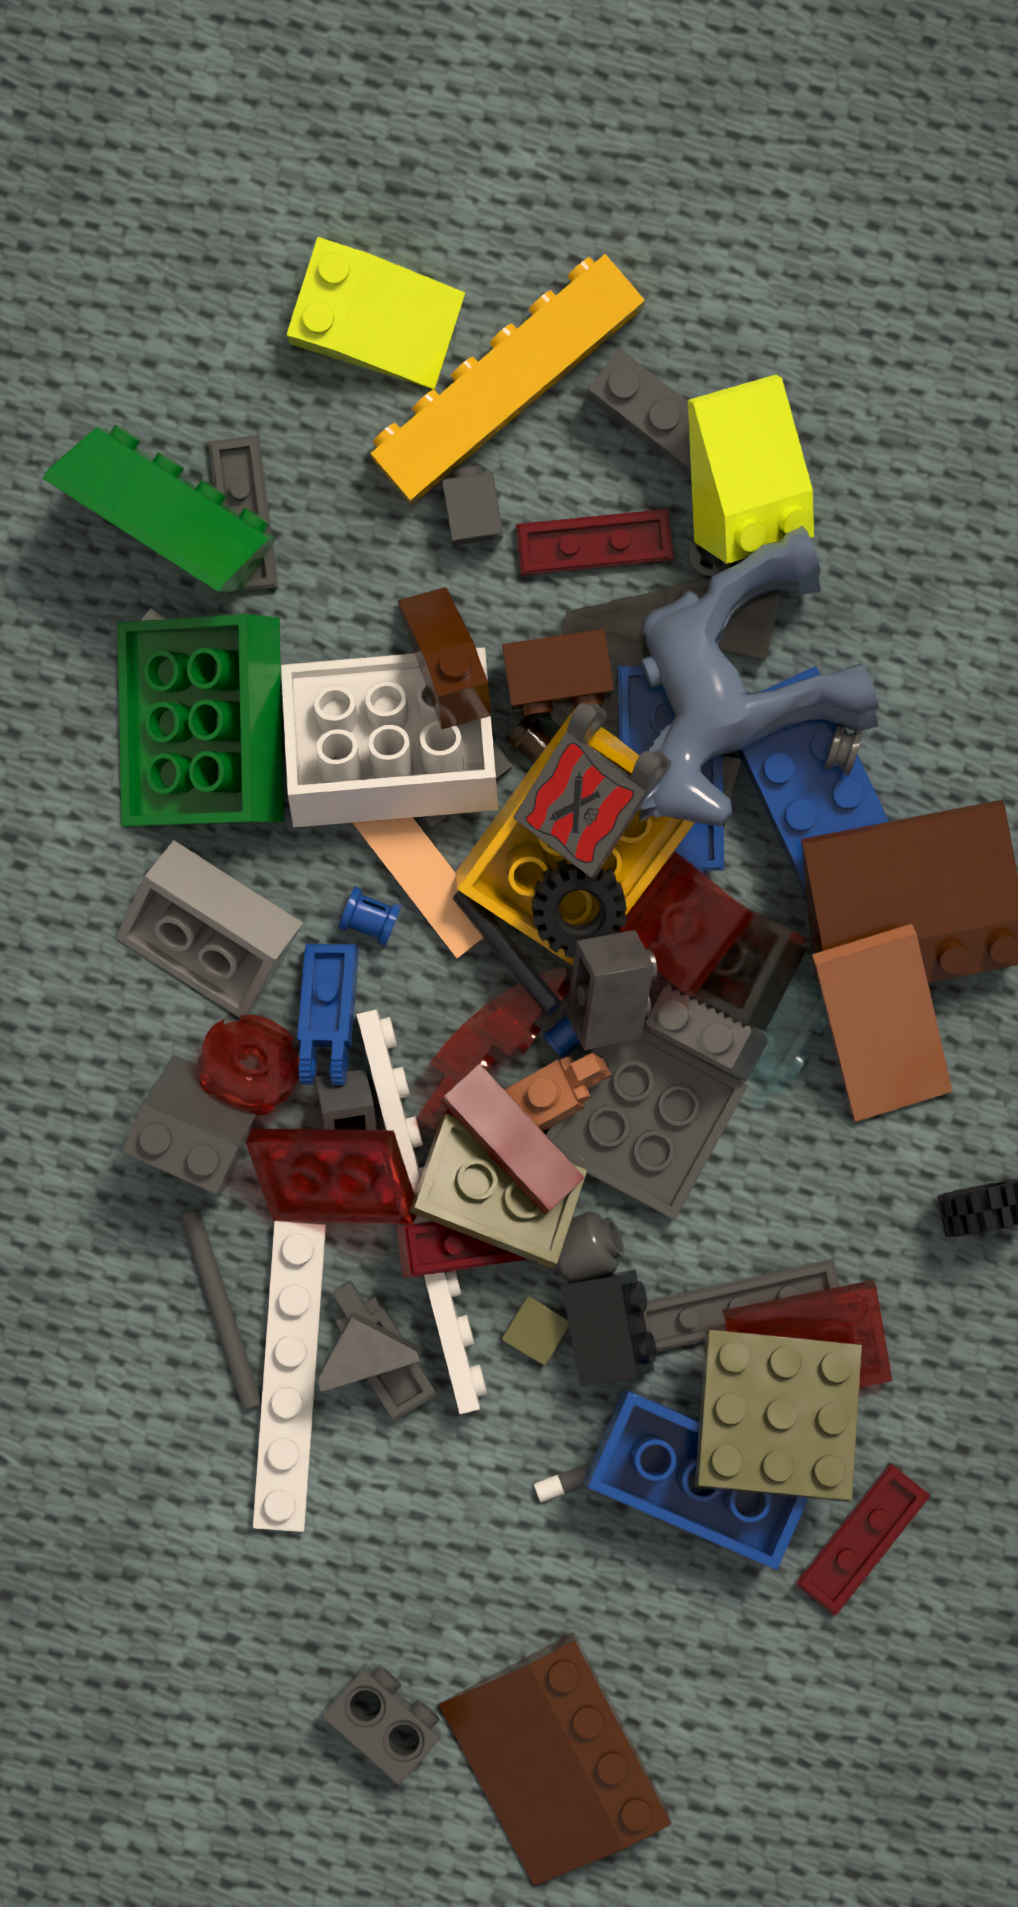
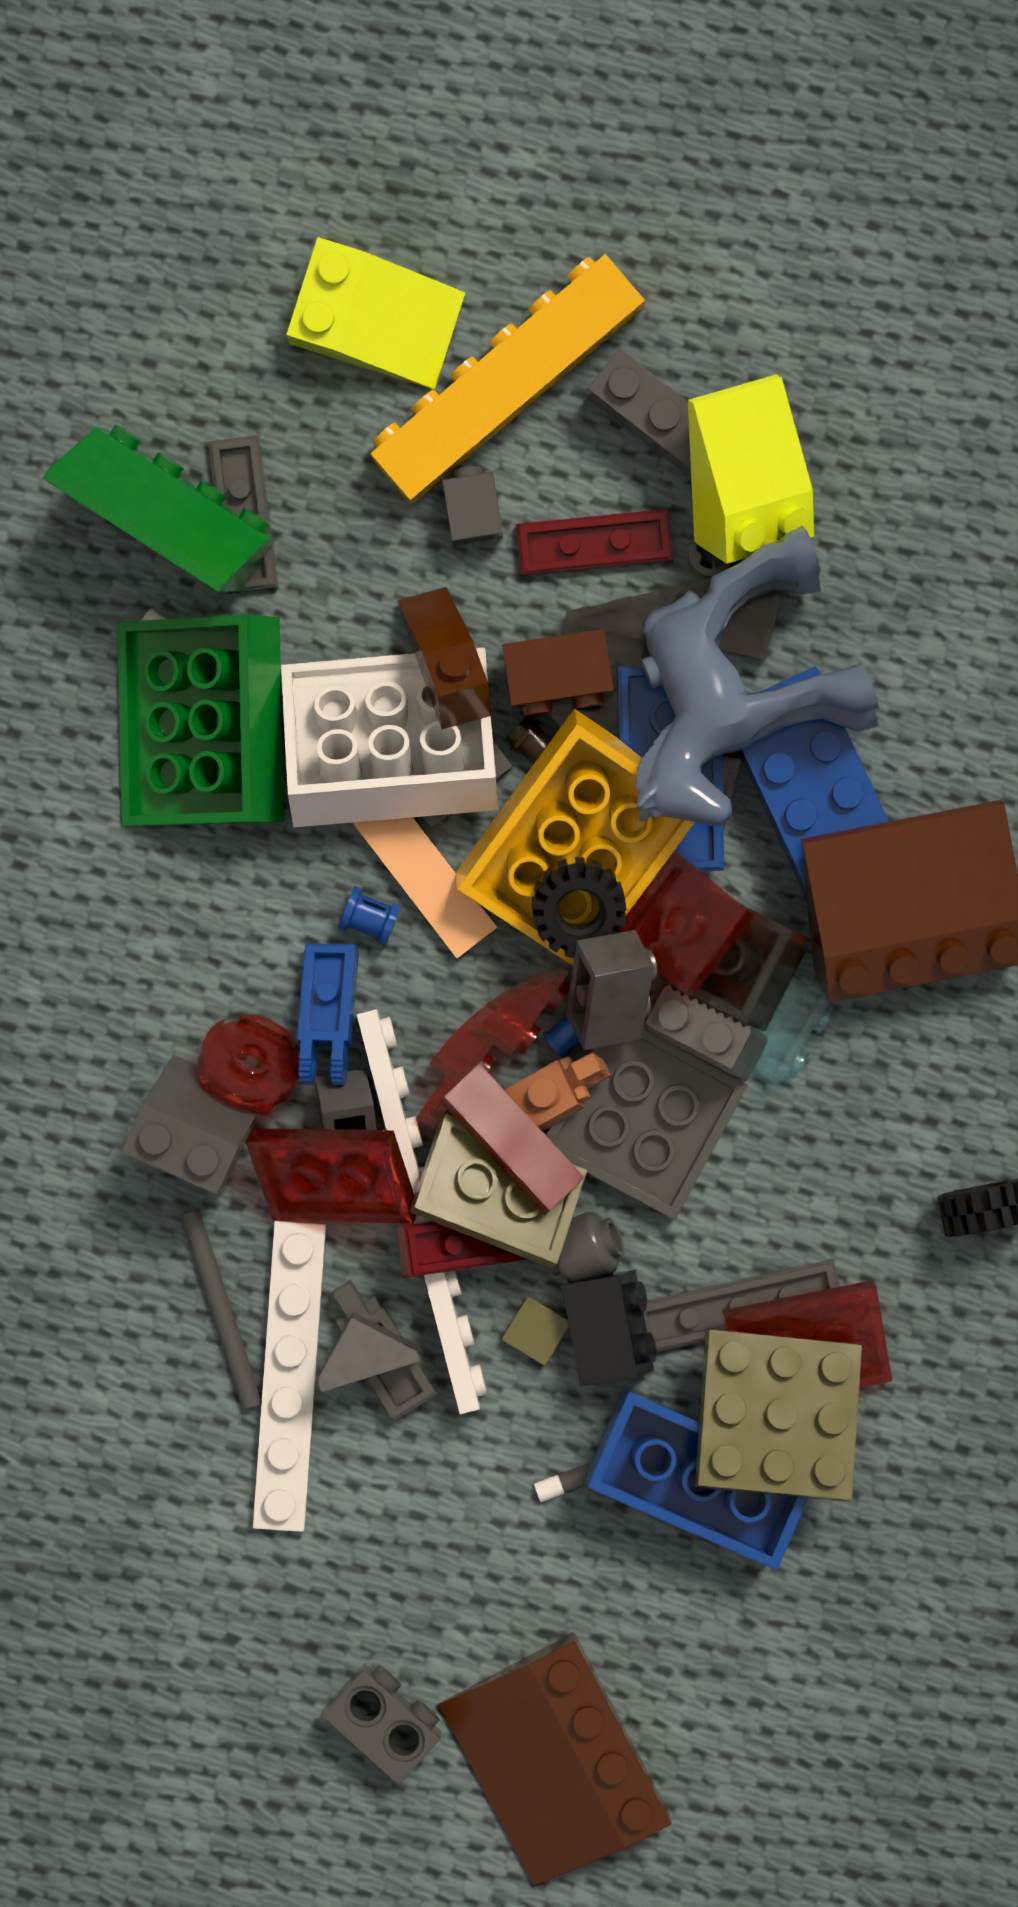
light grey slope [115,840,303,1020] -> none
black bar [453,891,562,1015] -> none
flag [513,703,671,878] -> none
dark red tile [795,1463,931,1616] -> none
nougat tile [812,924,953,1122] -> none
dark grey bush [824,724,862,776] -> none

